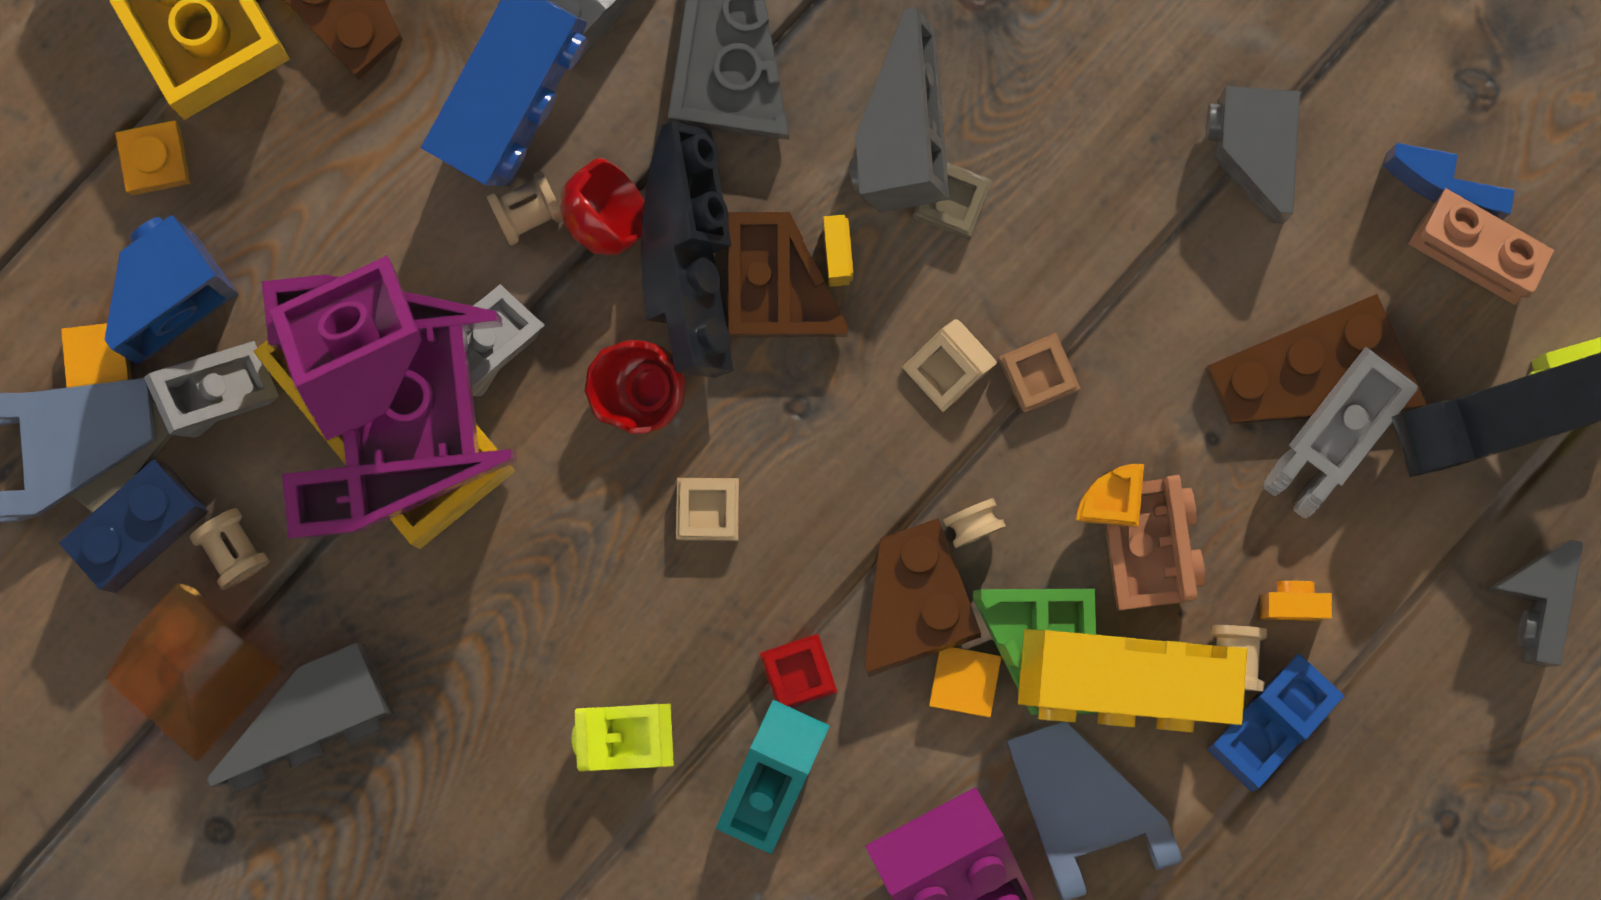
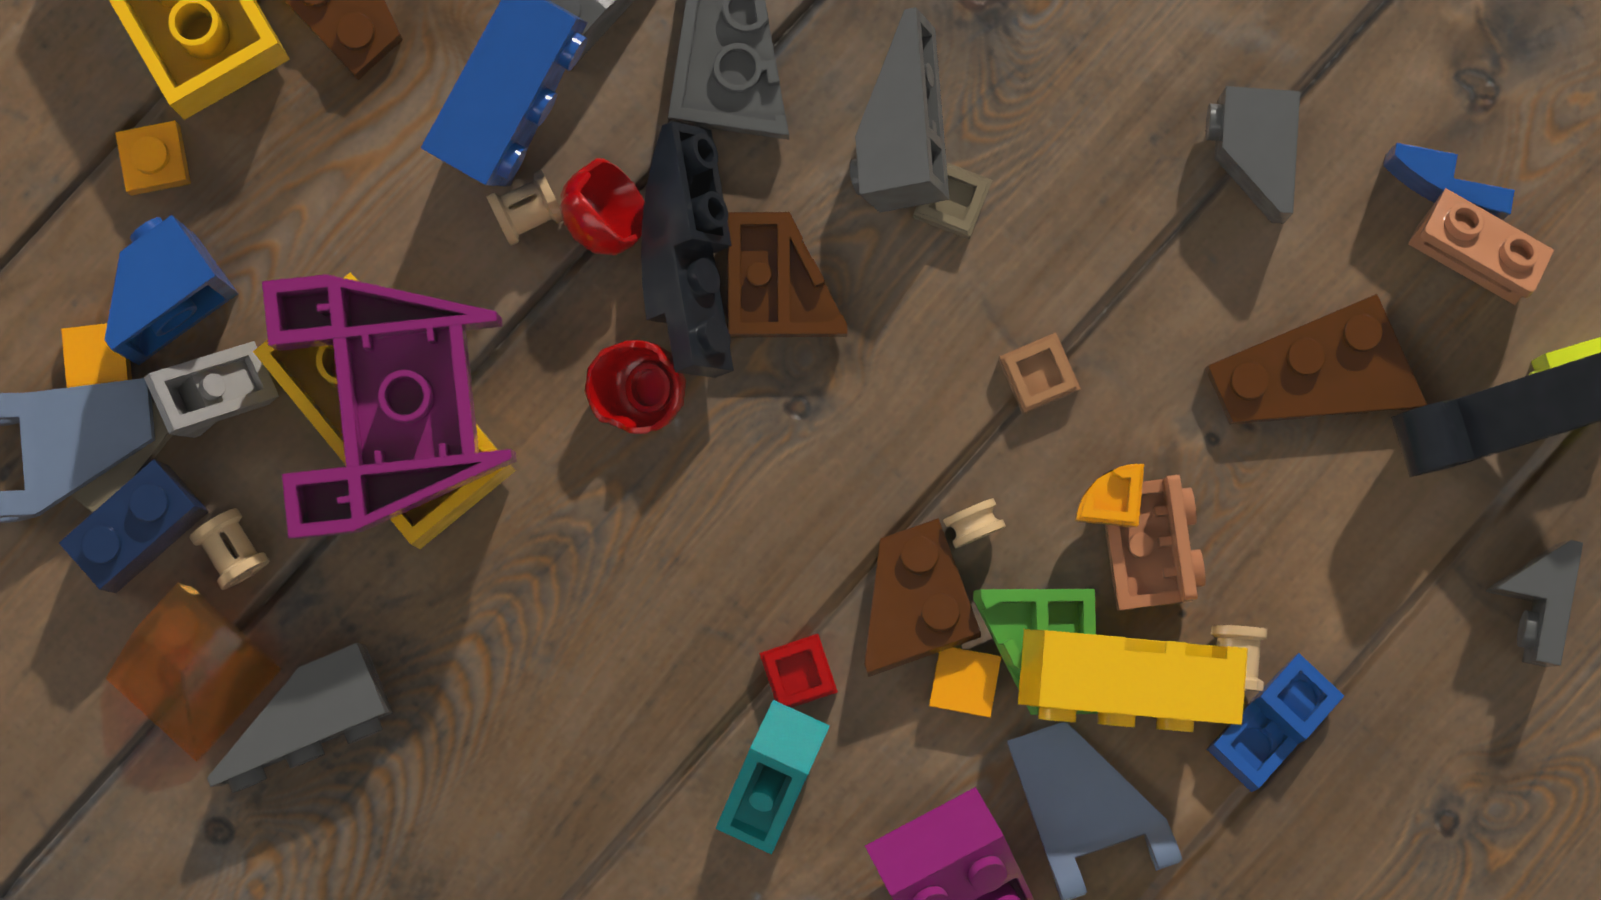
magenta slope [270,255,422,441] -> none
light grey slope [466,284,545,397] -> none
neon yellow bracket [571,704,674,771] -> none
tan tile [676,478,739,542] -> none
yellow tile [823,215,853,287] -> none
tan slope [902,319,997,412] -> none
light orange plate [1260,581,1332,621] -> none
light grey hinge [1263,347,1419,519] -> none

